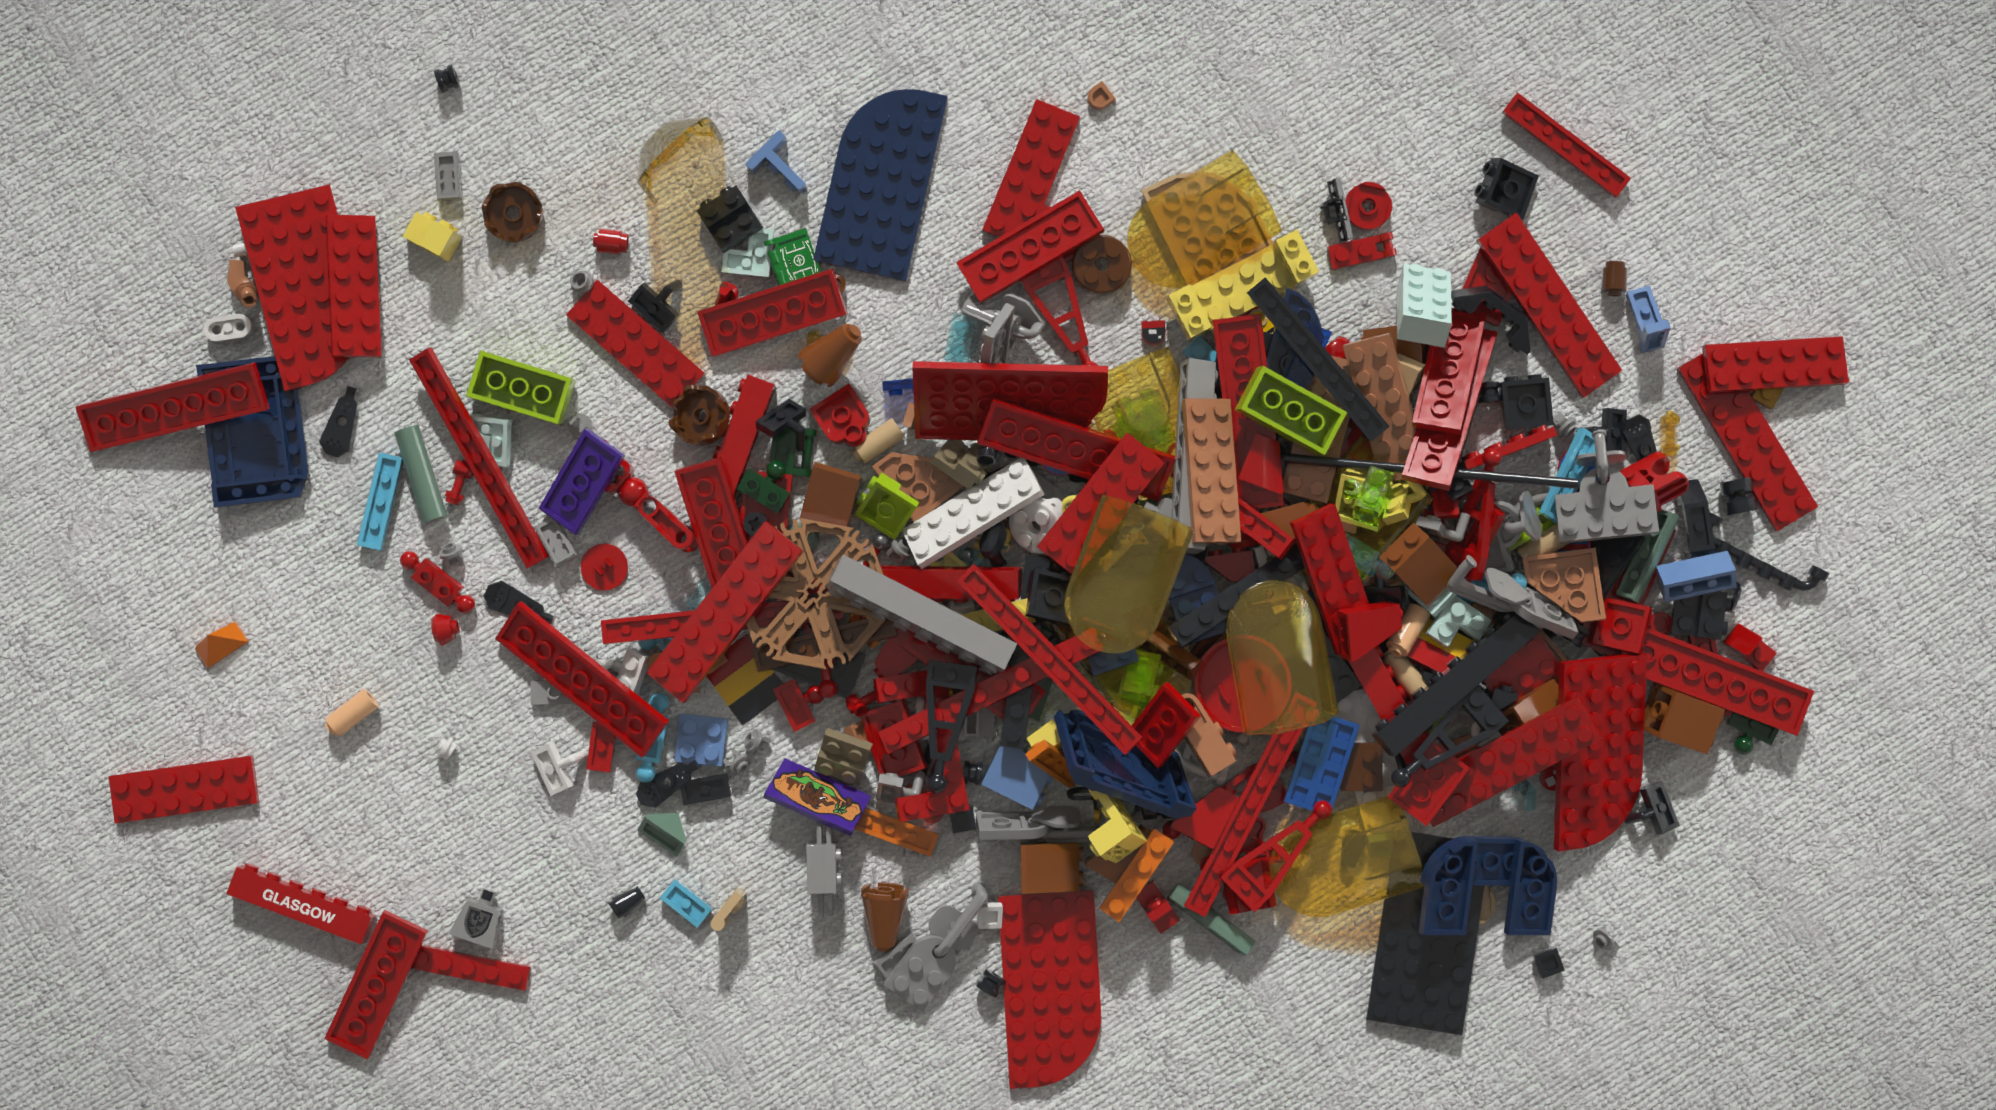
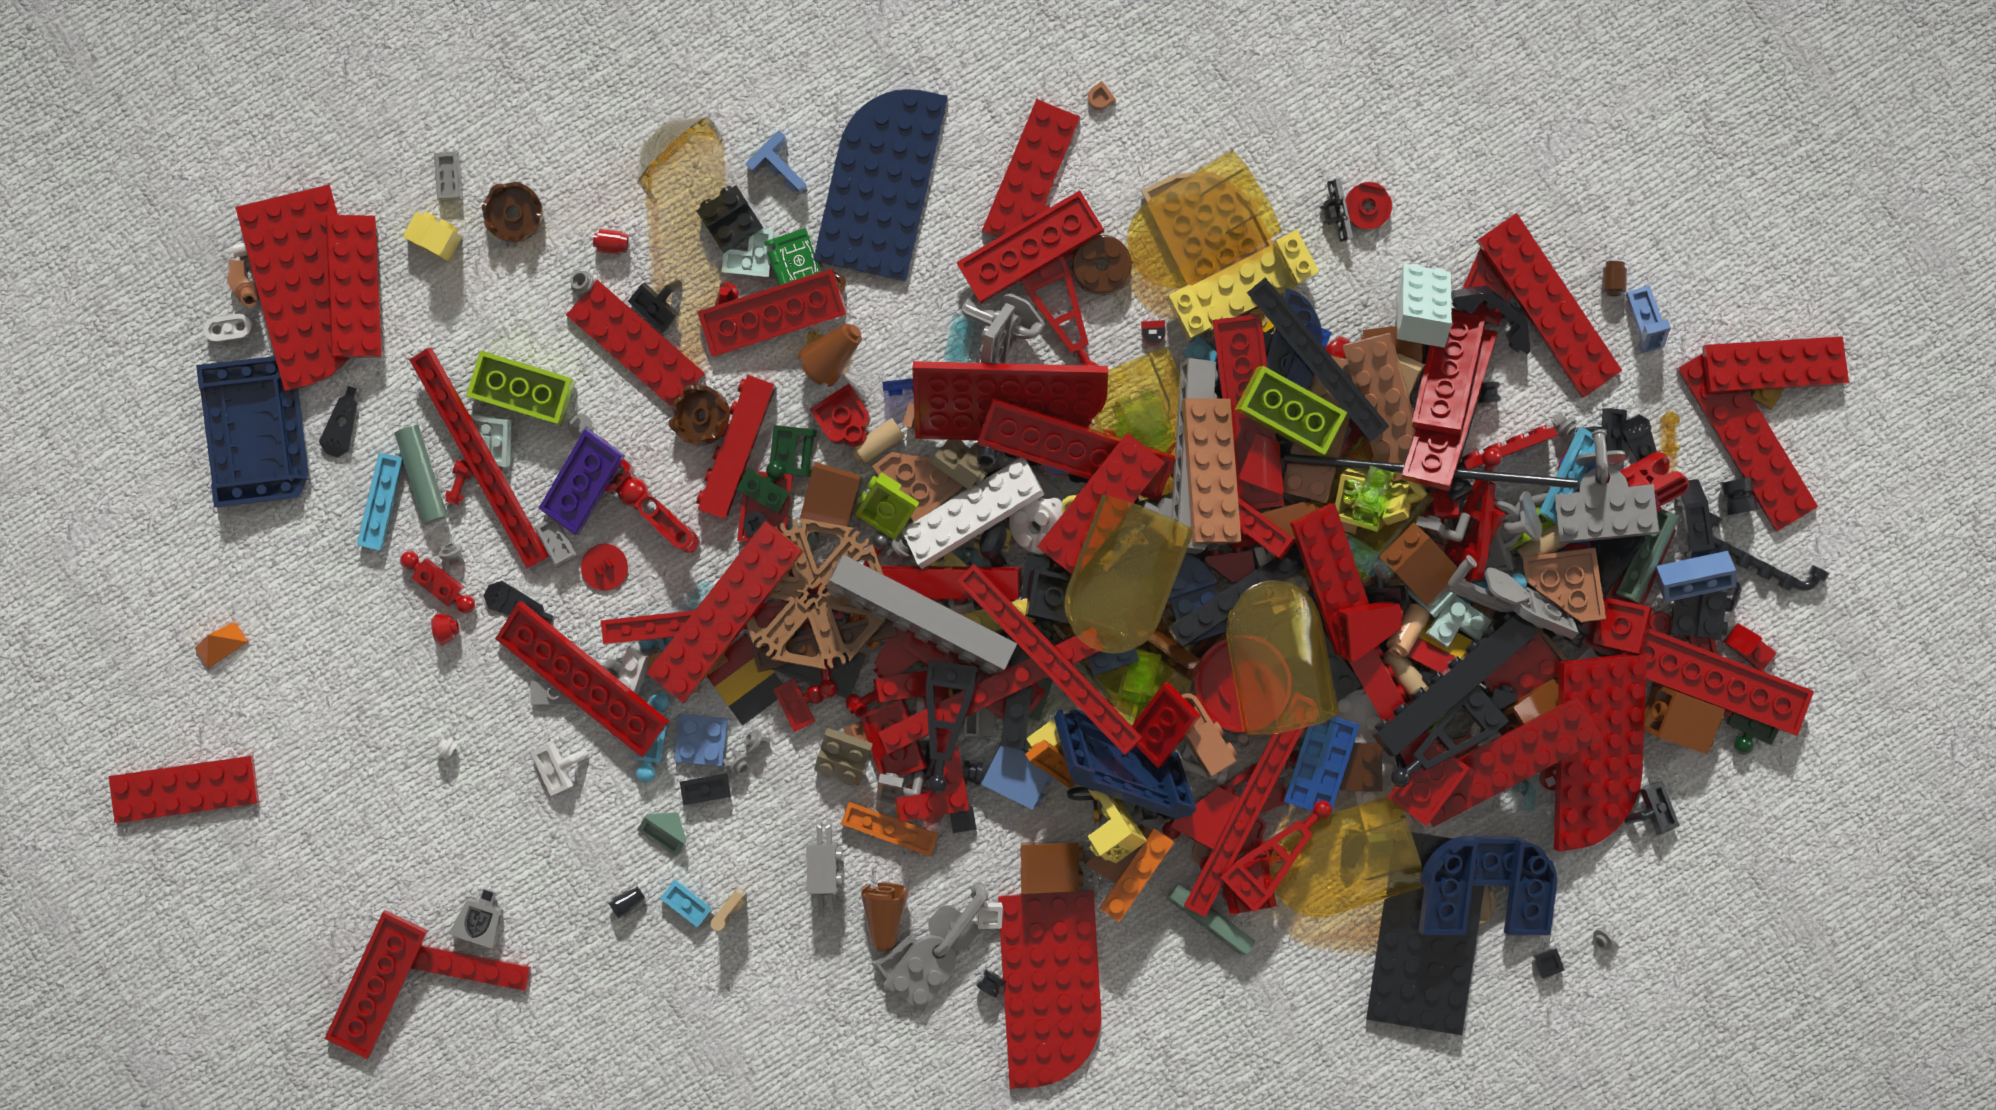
red plate [75,362,270,452] -> none
red brick [226,863,377,944] -> none
light nougat brick [325,688,379,737] -> none
black wheel [434,64,461,93] -> none
red plate [586,722,616,773] -> none
black piece [636,759,700,808] -> none
red plate [674,457,748,588] -> none
black plate [756,399,806,451] -> none
tile [764,758,871,836] -> none
light grey plate [976,804,1109,843] -> none
red bracket [1136,880,1180,934] -> none
red plate [1327,232,1397,270] -> none
black plate [1474,158,1539,220] -> none
black plate [1498,374,1554,430] -> none
red plate [1502,92,1631,198] -> none

